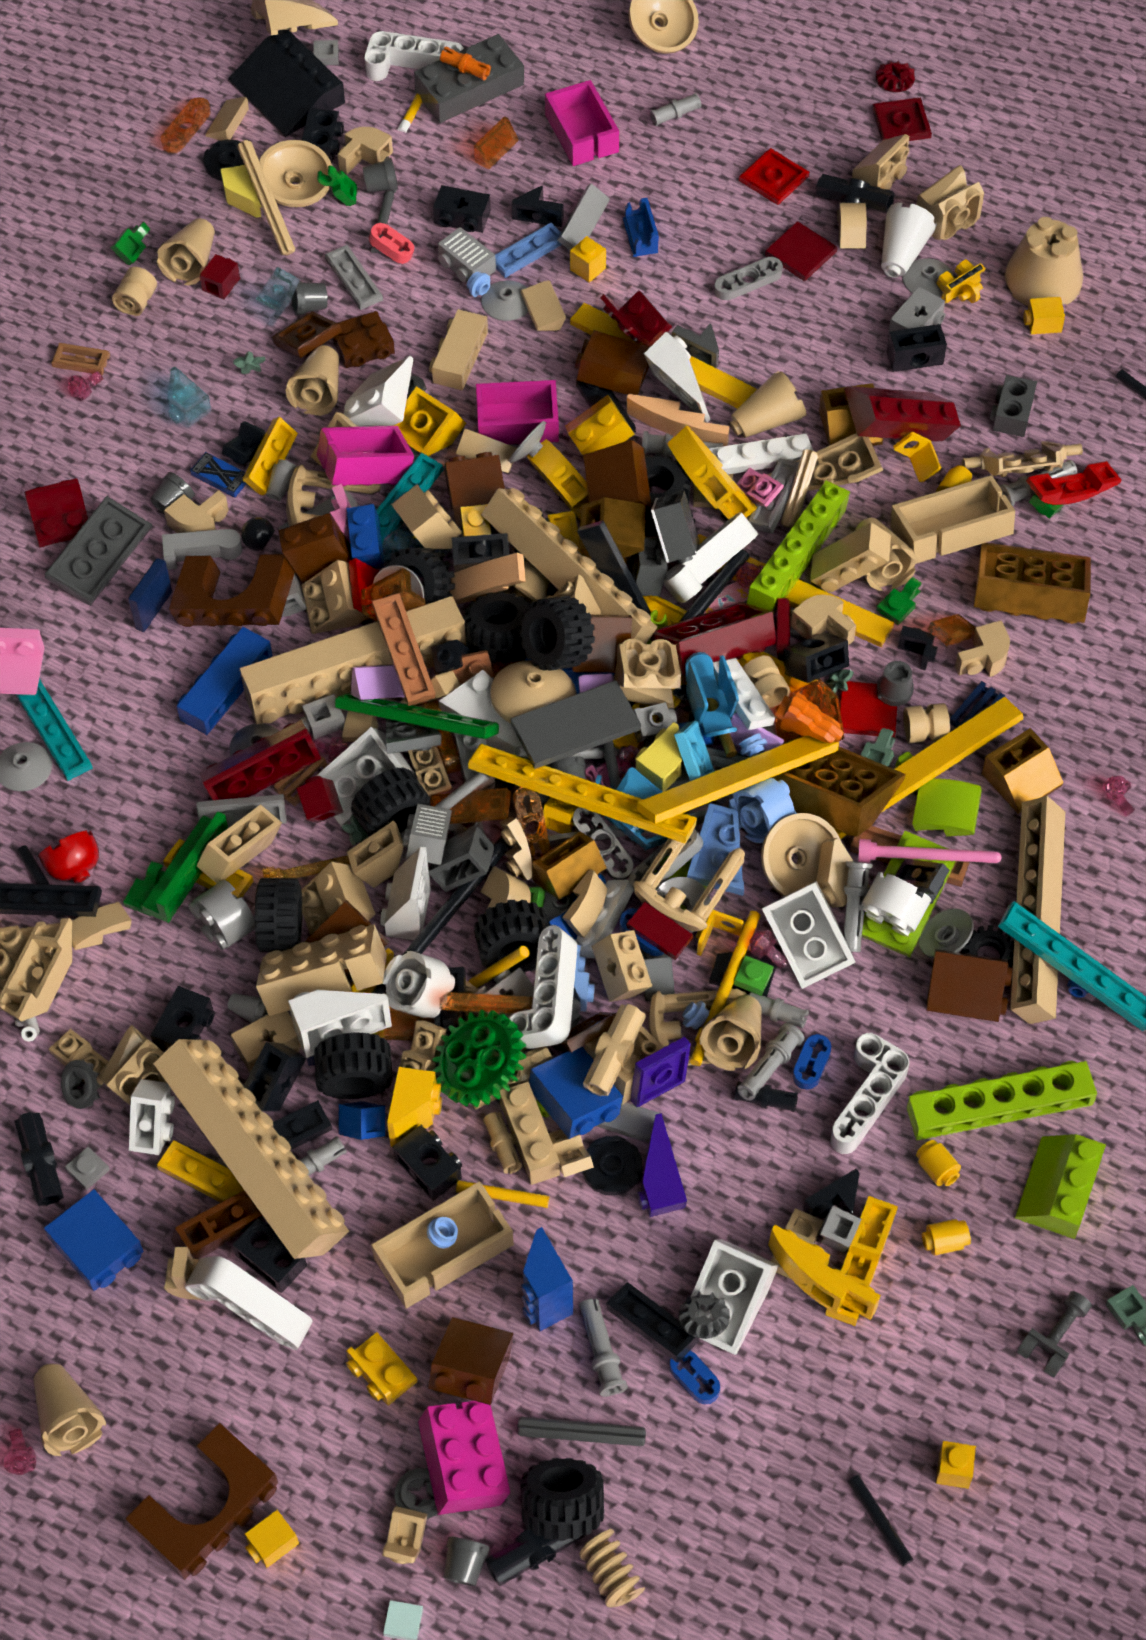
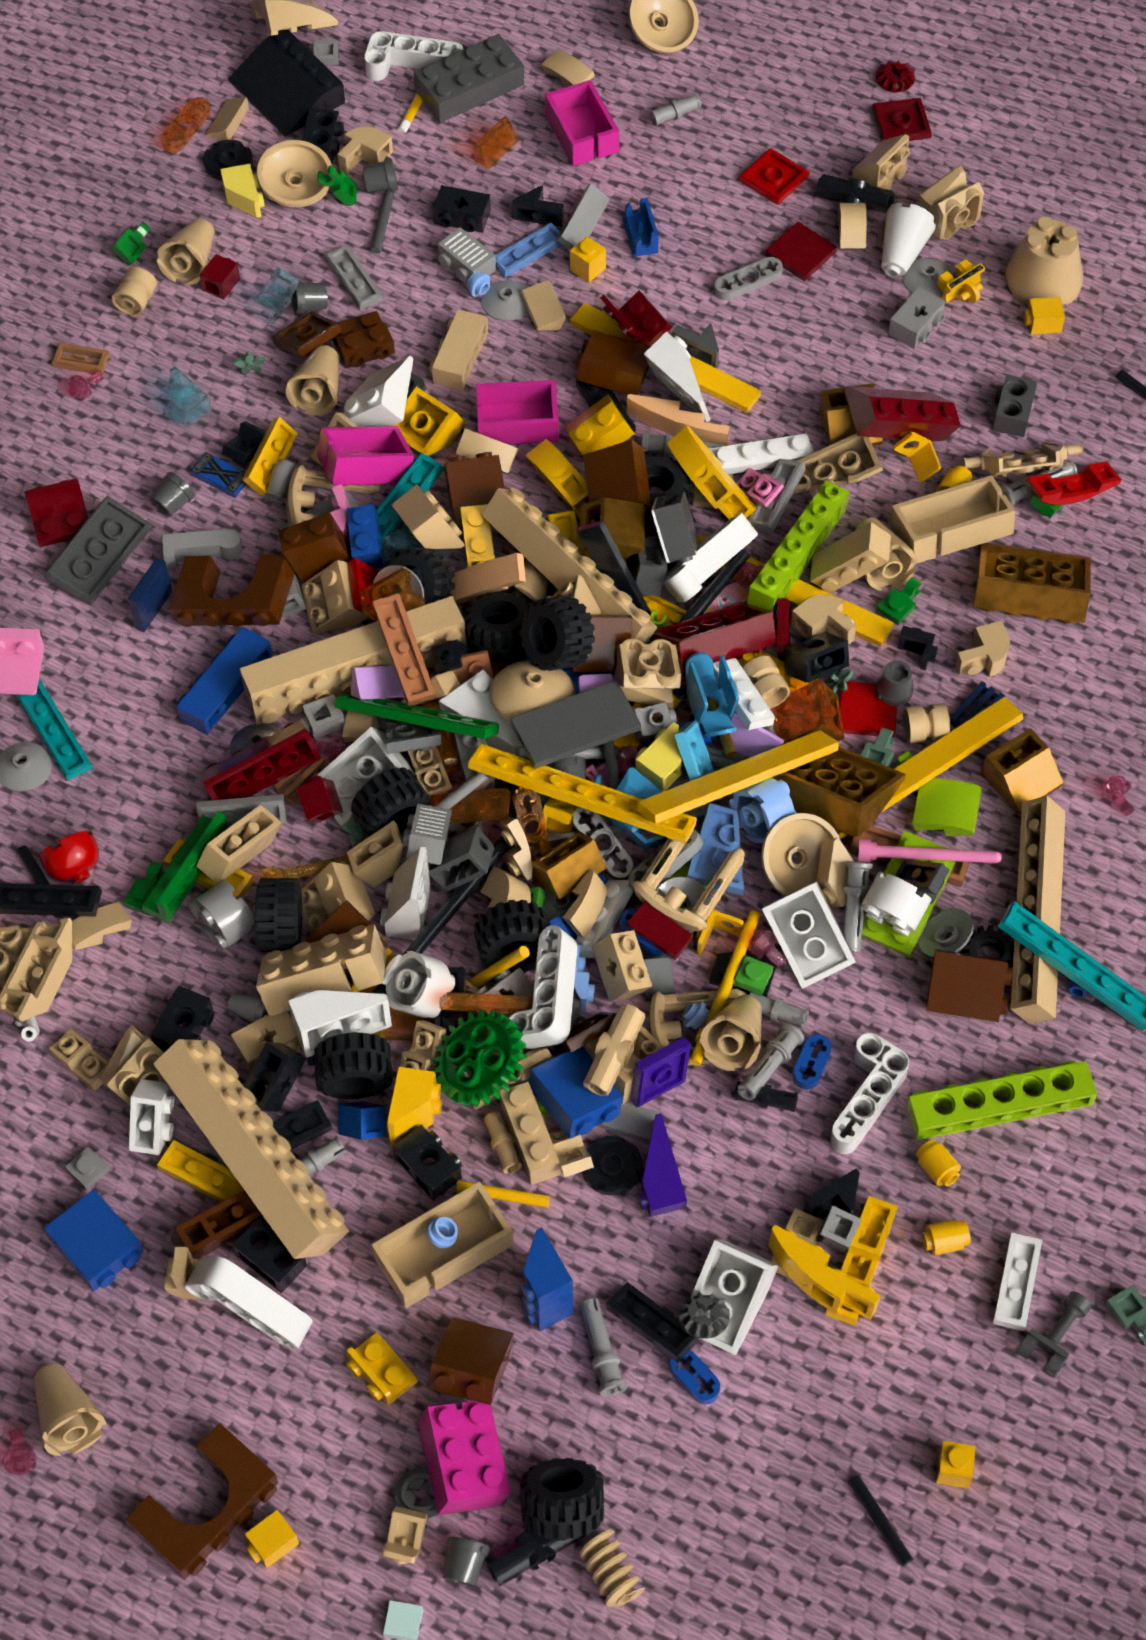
black piece [14,1112,64,1206] -> none
dark grey gear [61,1059,102,1109] -> none
tan brick [164,490,229,533] -> none
tan axle [237,140,295,256] -> none
black piece [241,517,275,551] -> none
coral beam [369,223,414,264] -> none
orange pin [440,46,491,81] -> none
black brick [452,533,509,572] -> none
light grey dish [508,420,546,463] -> none
dark grey axle [517,1417,646,1446] -> none
tan cone [730,371,807,438] -> none
light blue plate [739,733,768,758] -> none
orange rock [775,692,844,744] -> none
tan axle [781,449,818,528] -> none
black brick [887,324,947,372] -> none
clear orange tile [927,614,976,646] -> none
lime slope [1015,1134,1106,1239] -> none
none -> tan slope [541,49,595,87]
none -> white plate [993,1232,1042,1331]

